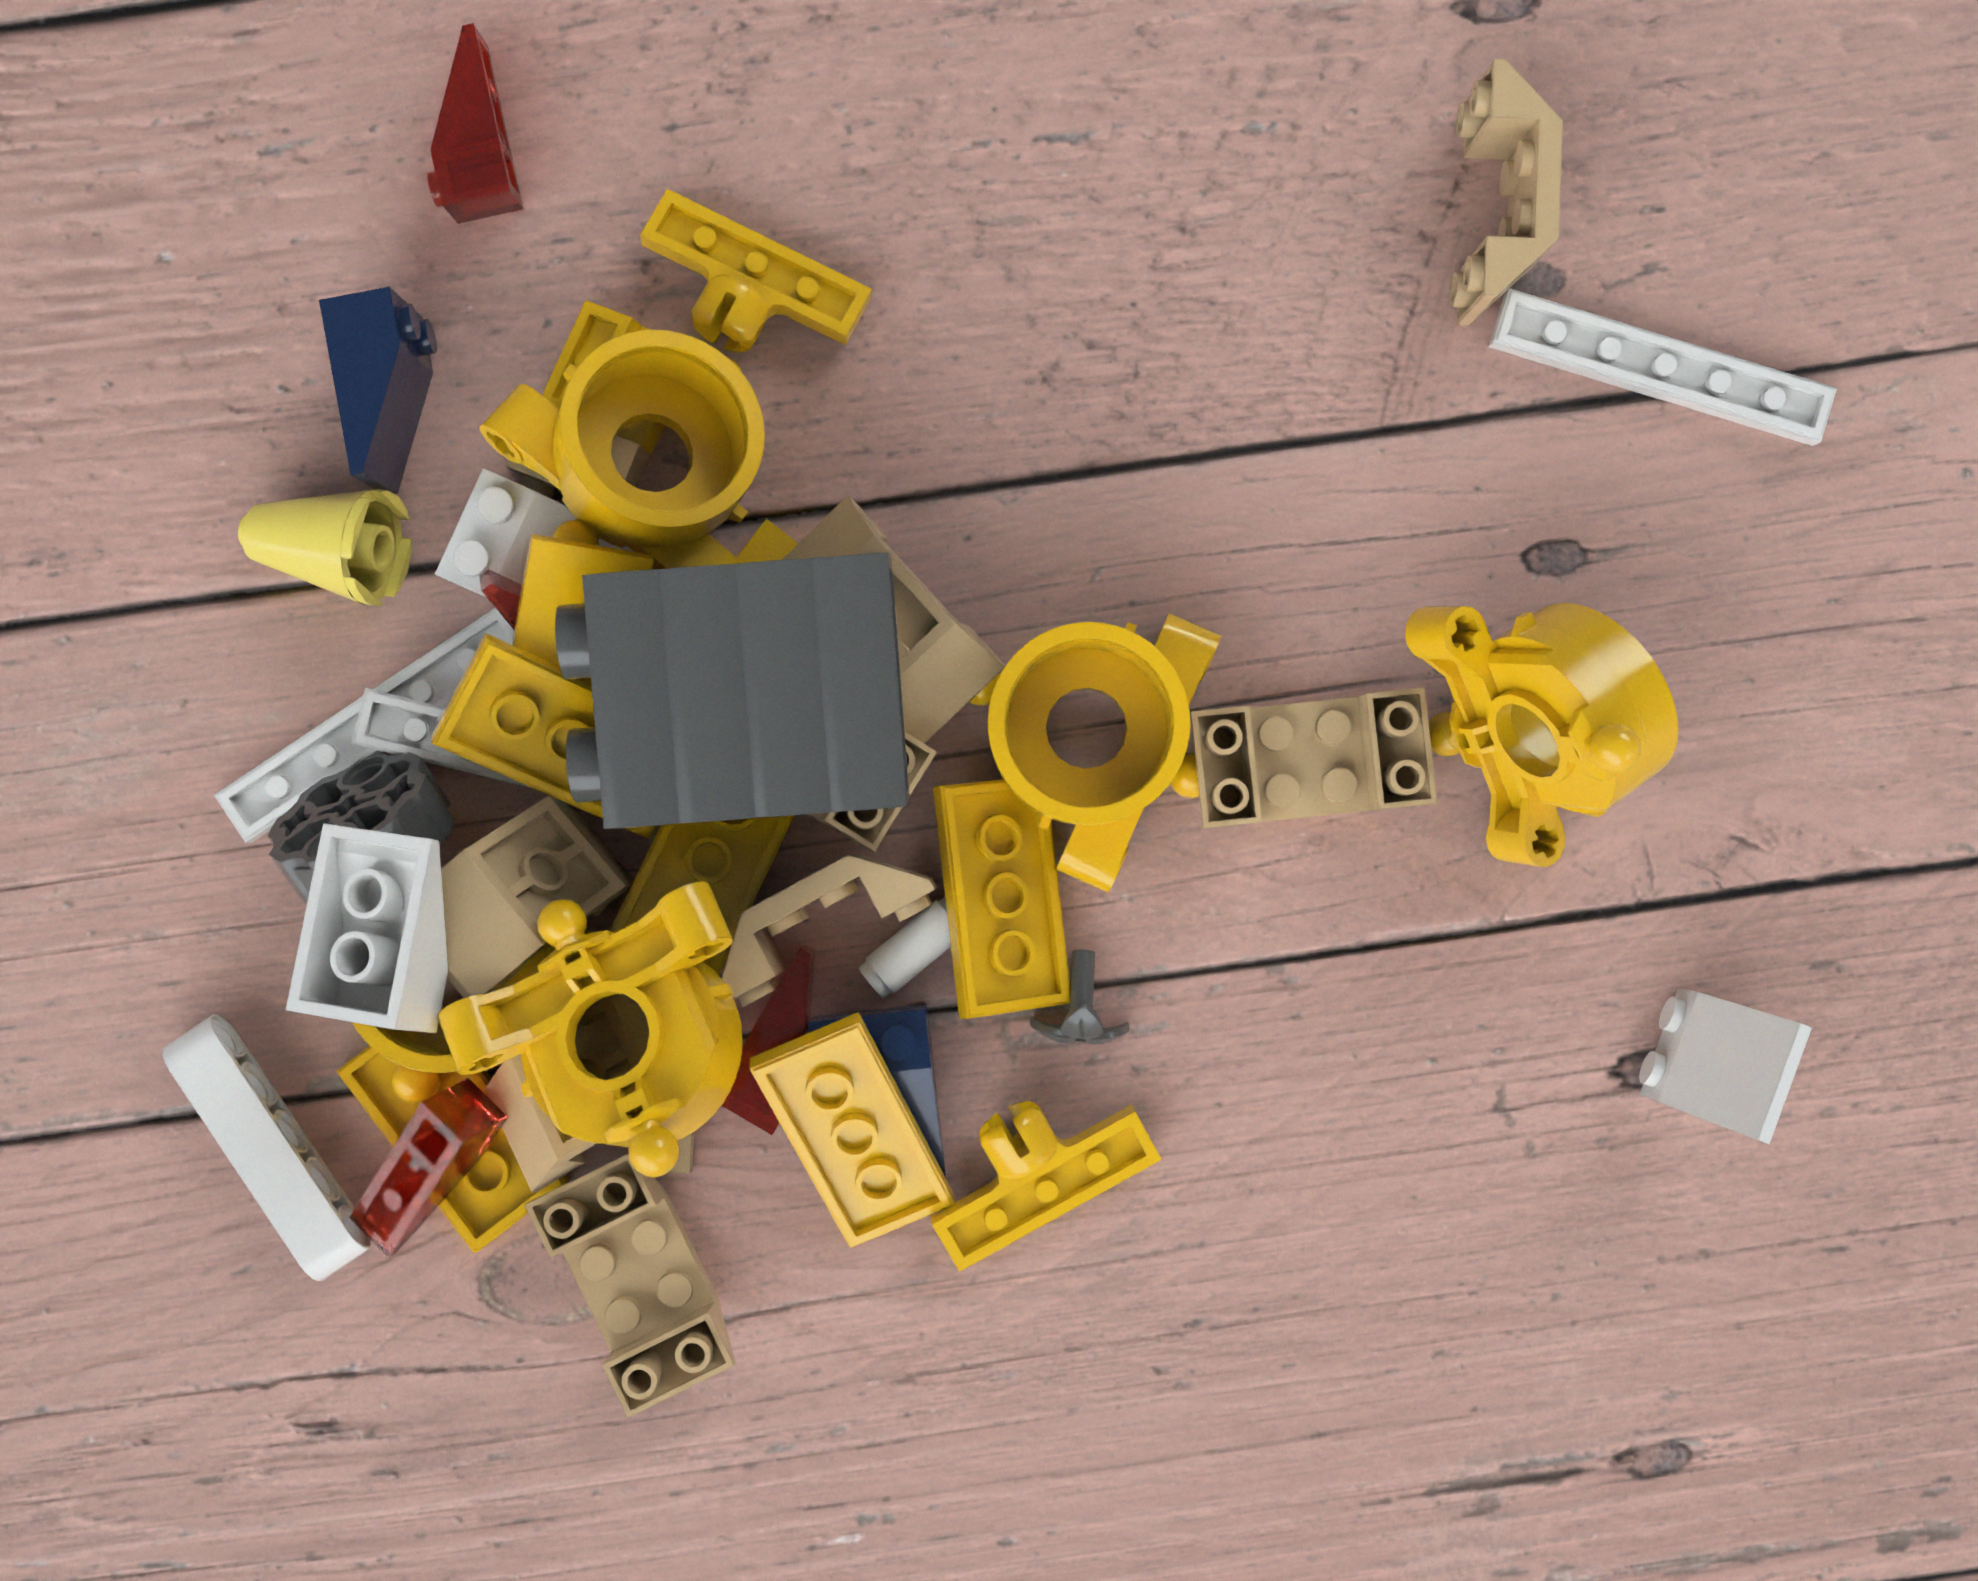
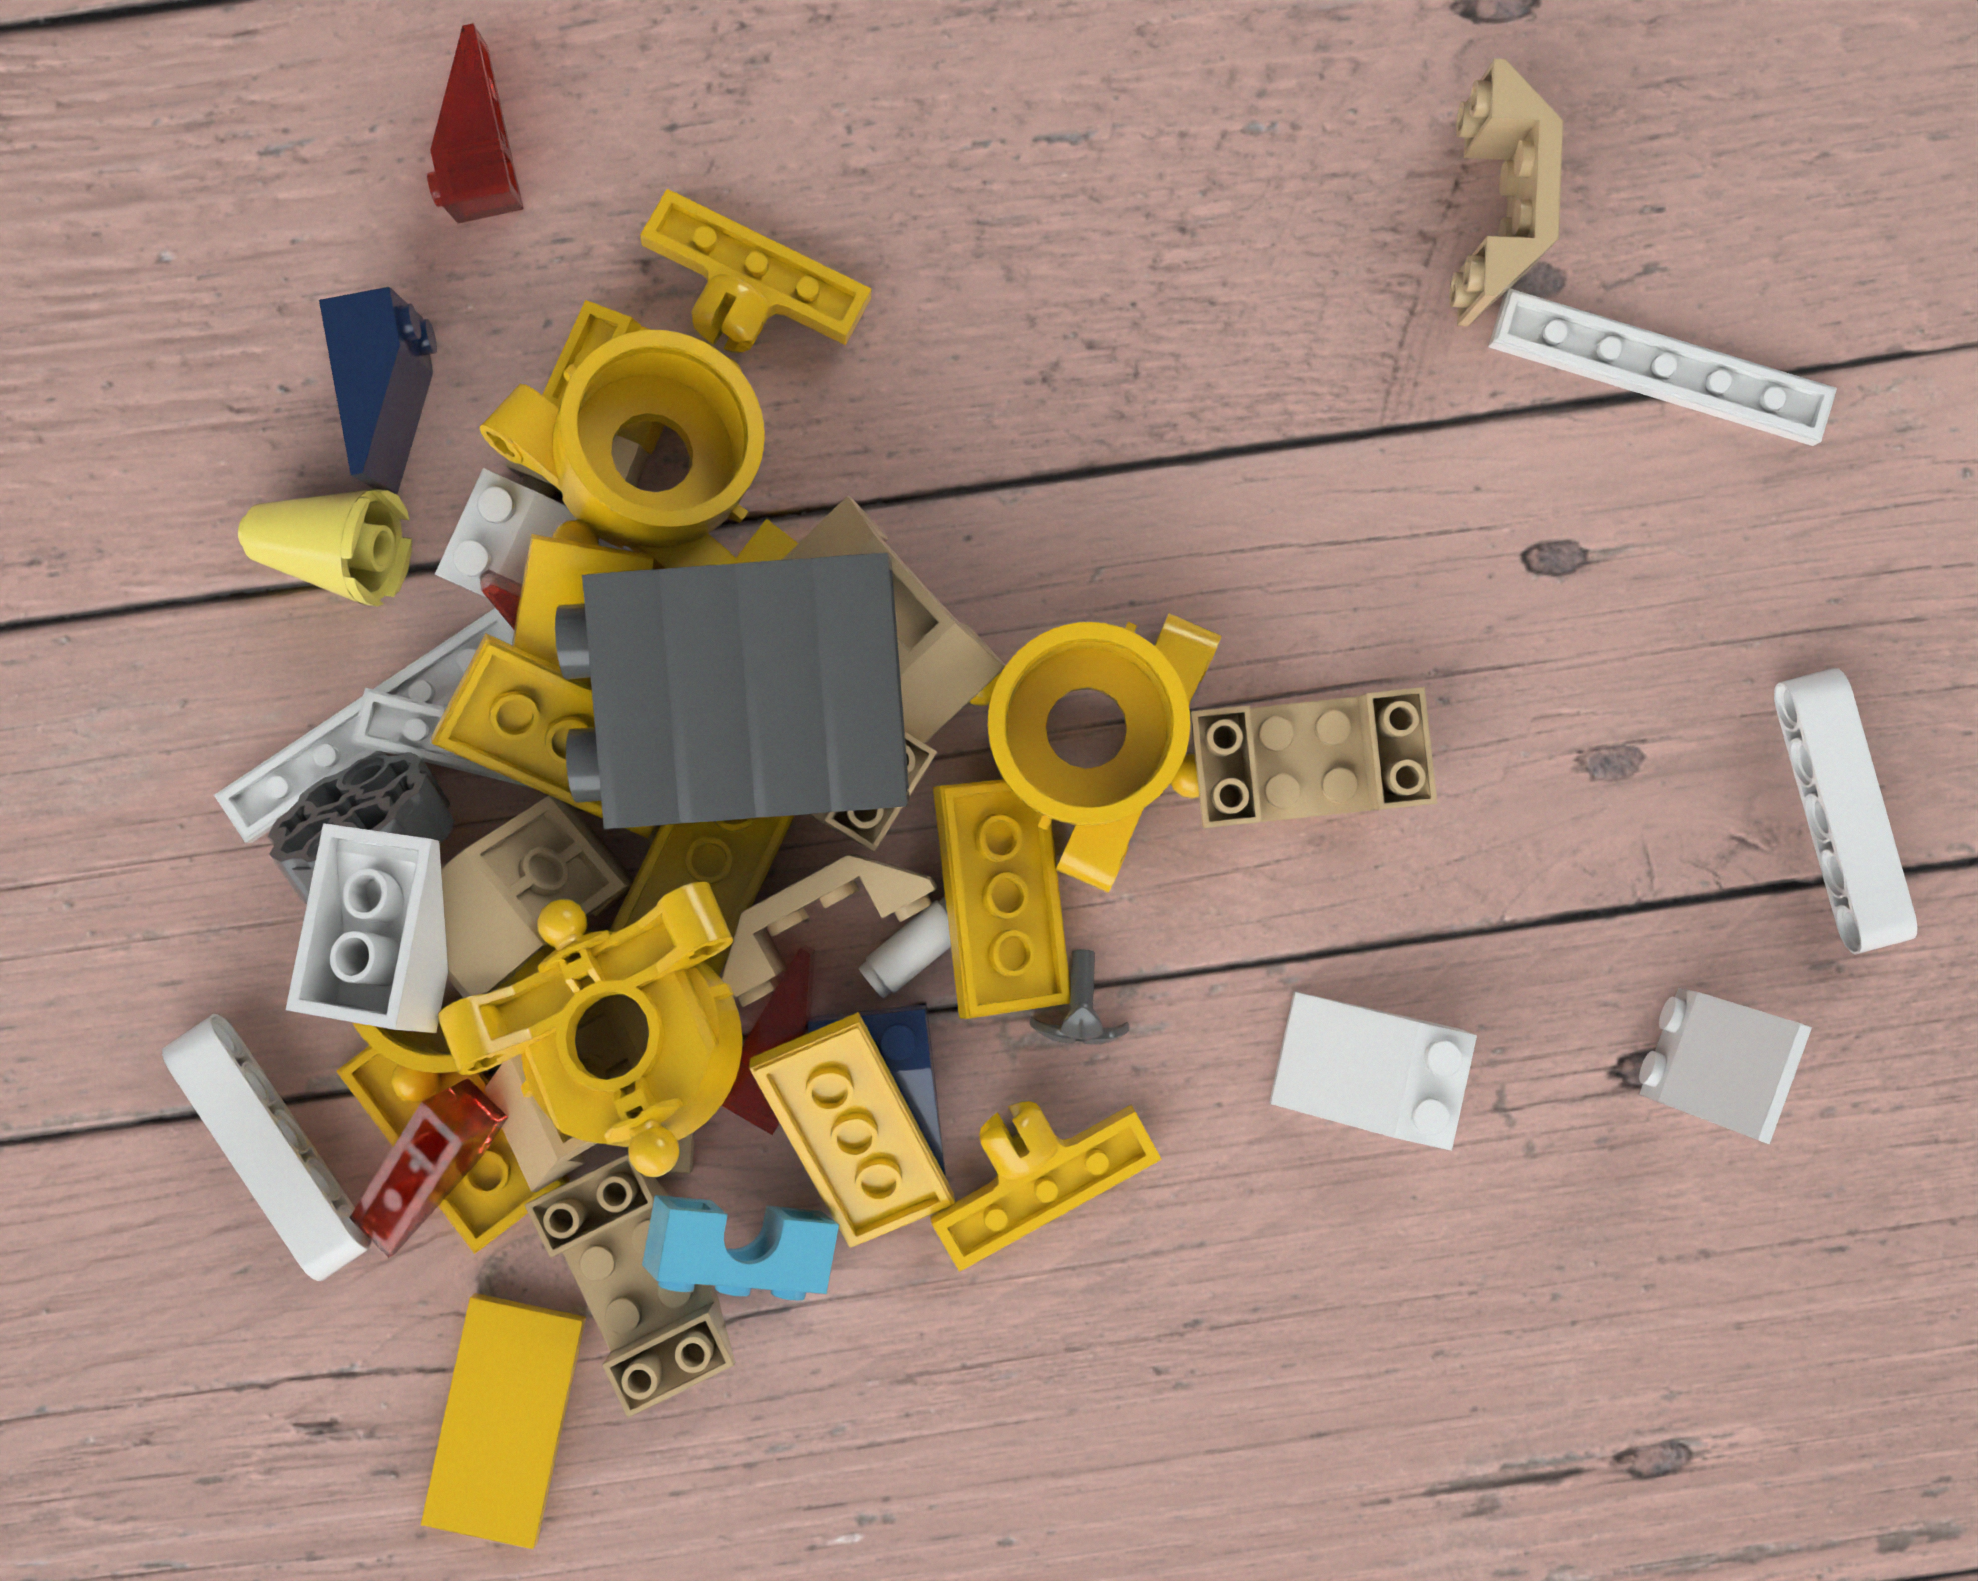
yellow piece [1405,603,1679,867] -> none
none -> yellow tile [420,1293,586,1549]
none -> medium azure arch [642,1195,839,1301]
none -> white slope [1269,991,1477,1151]
none -> white beam [1774,668,1917,955]

